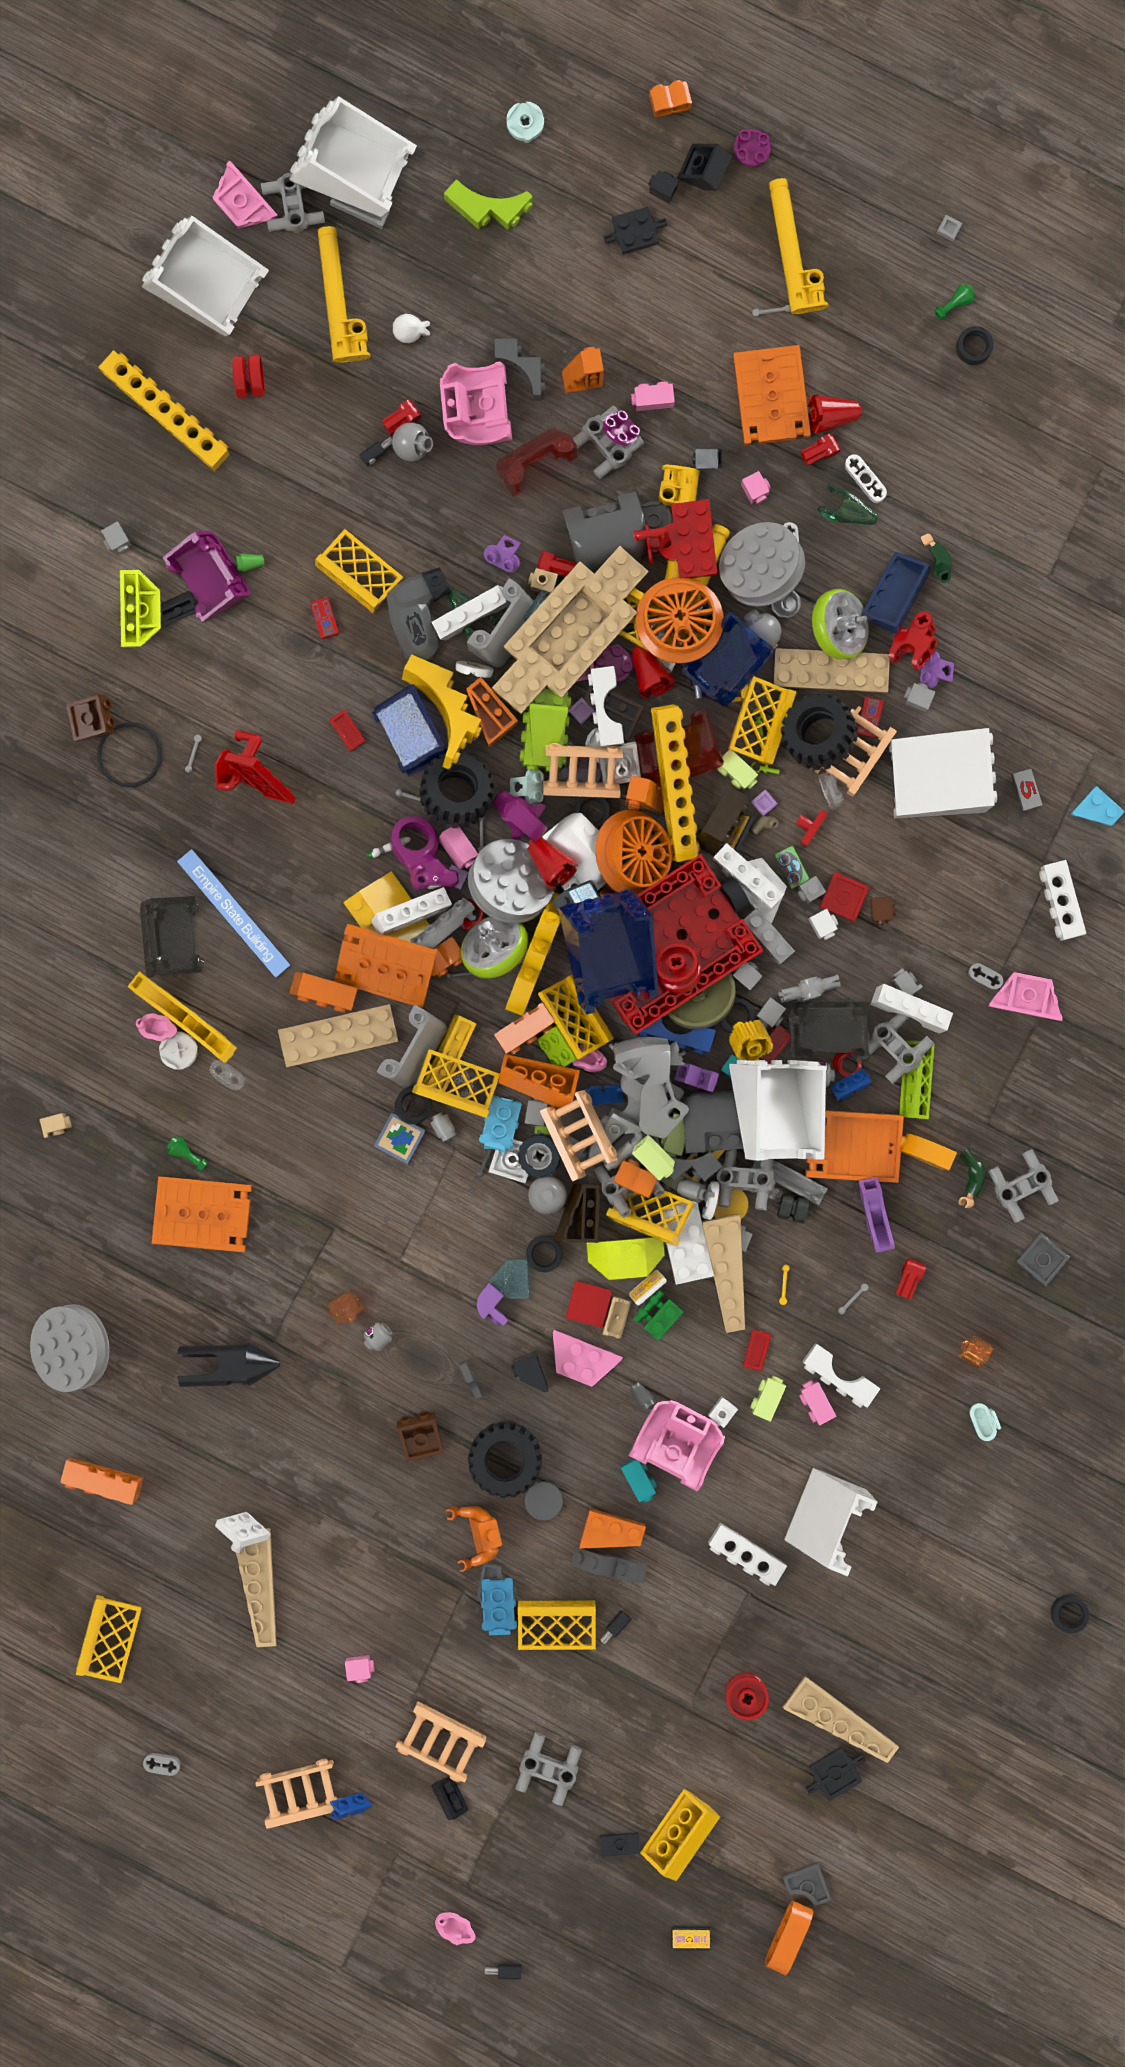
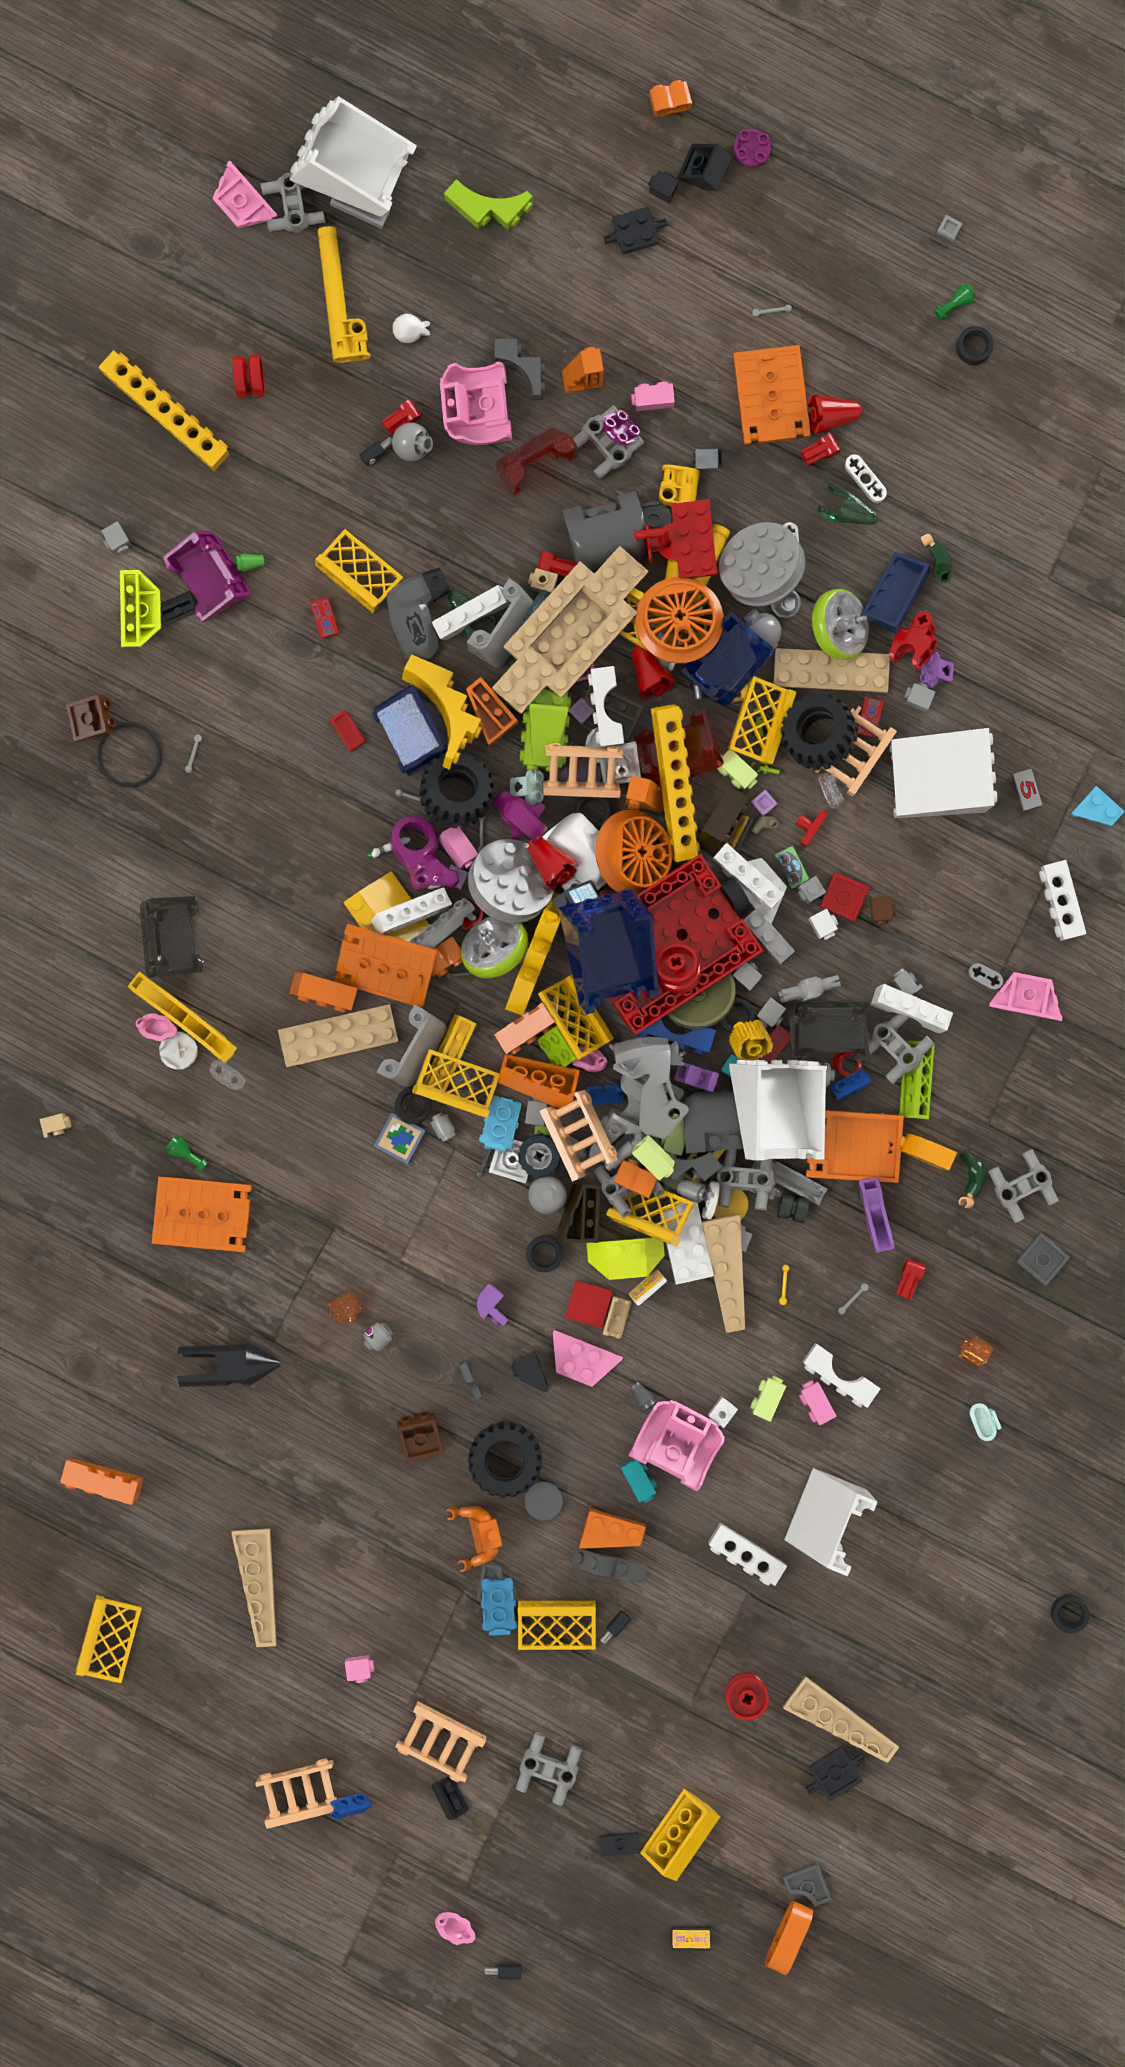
light grey wheel [30,1304,109,1392] -> none
white windscreen [142,216,269,337] -> none
light grey beam [143,1753,181,1776] -> none
light blue tile [177,849,291,978] -> none
red plate [215,730,296,805] -> none
white plate [215,1512,270,1553] -> none
white tile [455,661,494,678] -> none
medium lavender bracket [484,535,521,572] -> none
clear light blue slope [489,1259,530,1299] -> none
light aqua plate [507,102,544,143] -> none
magenta dish [595,645,633,683] -> none
green brick [633,1290,683,1341] -> none
bright pink brick [741,471,771,504] -> none
red tile [743,1329,771,1372] -> none
yellow piece [769,178,829,314] -> none

